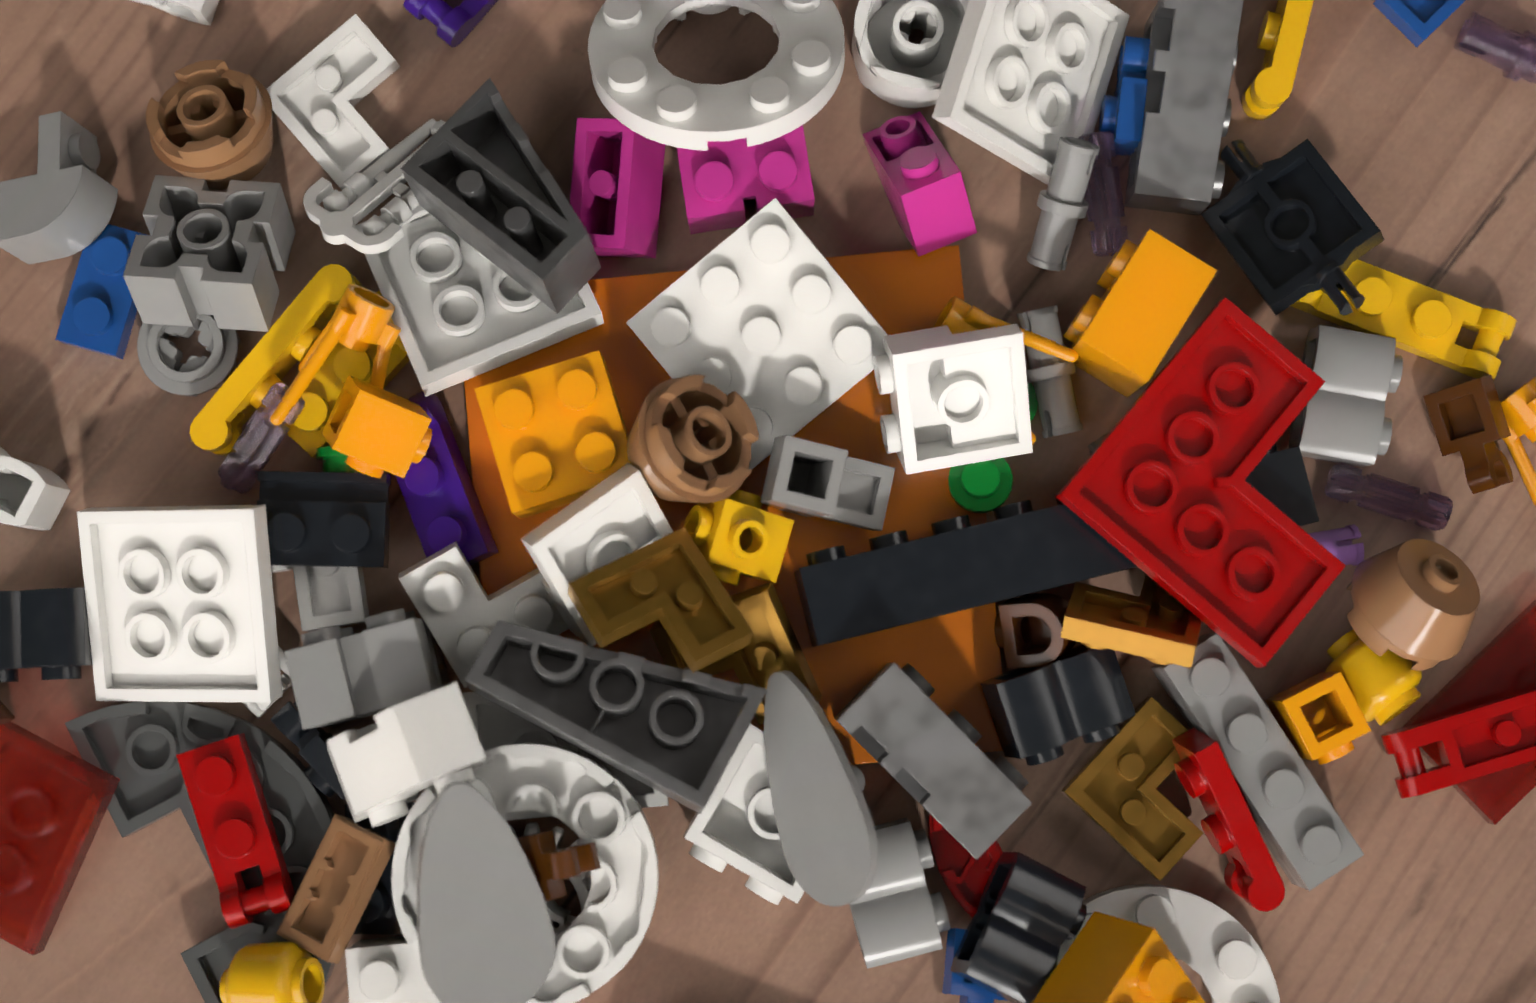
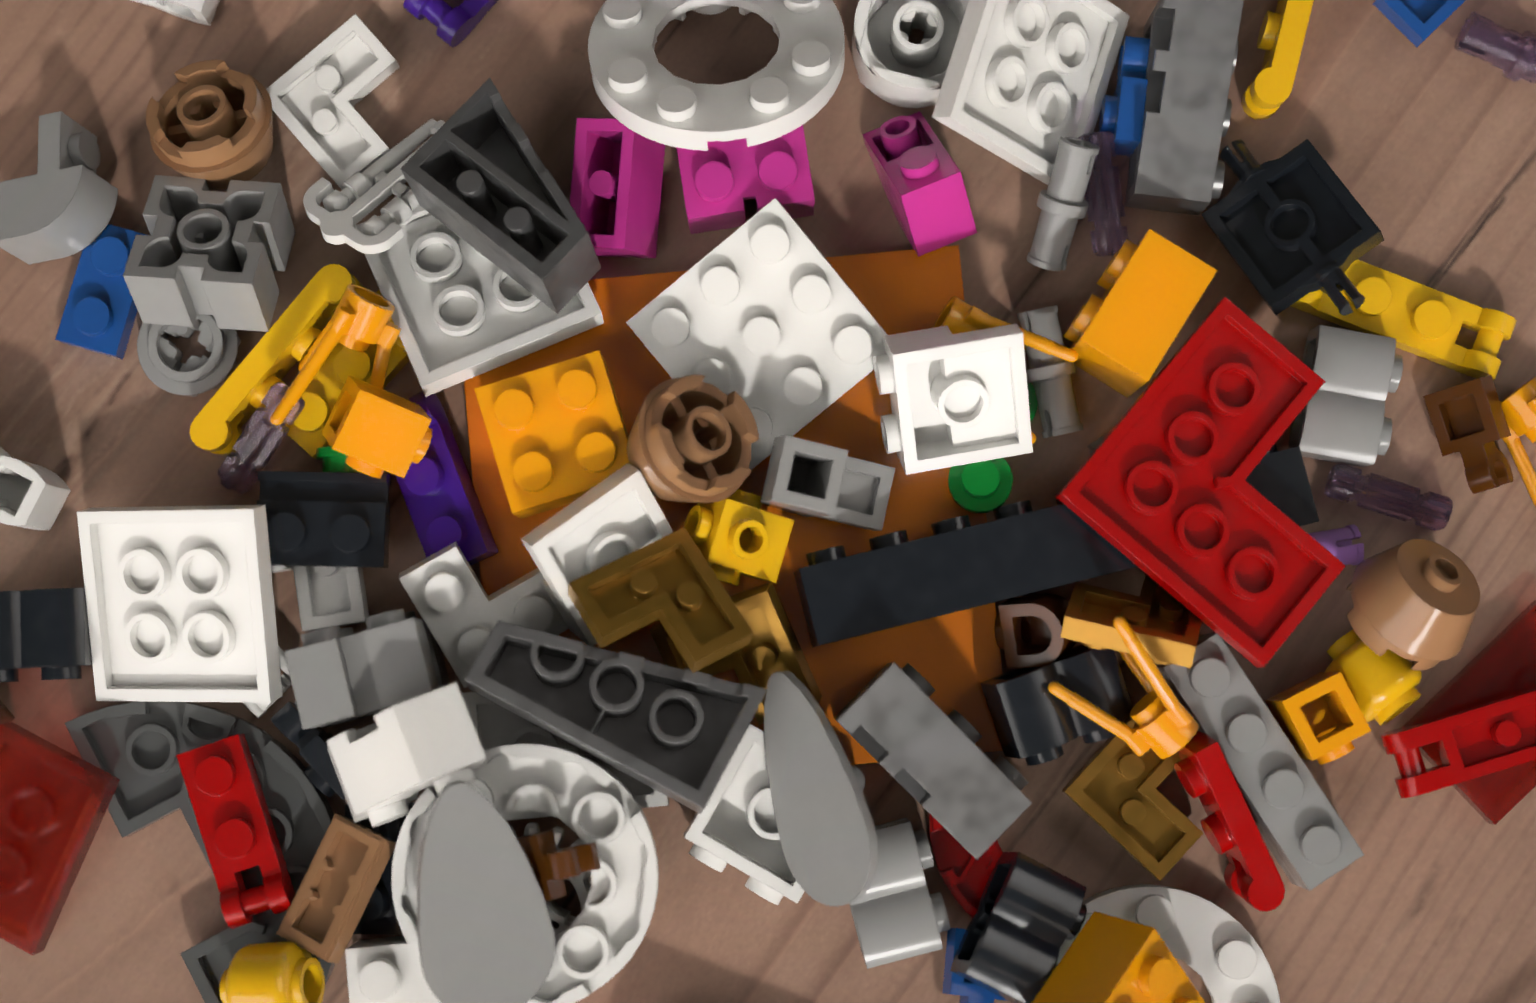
none -> light orange plant [1048,616,1199,759]

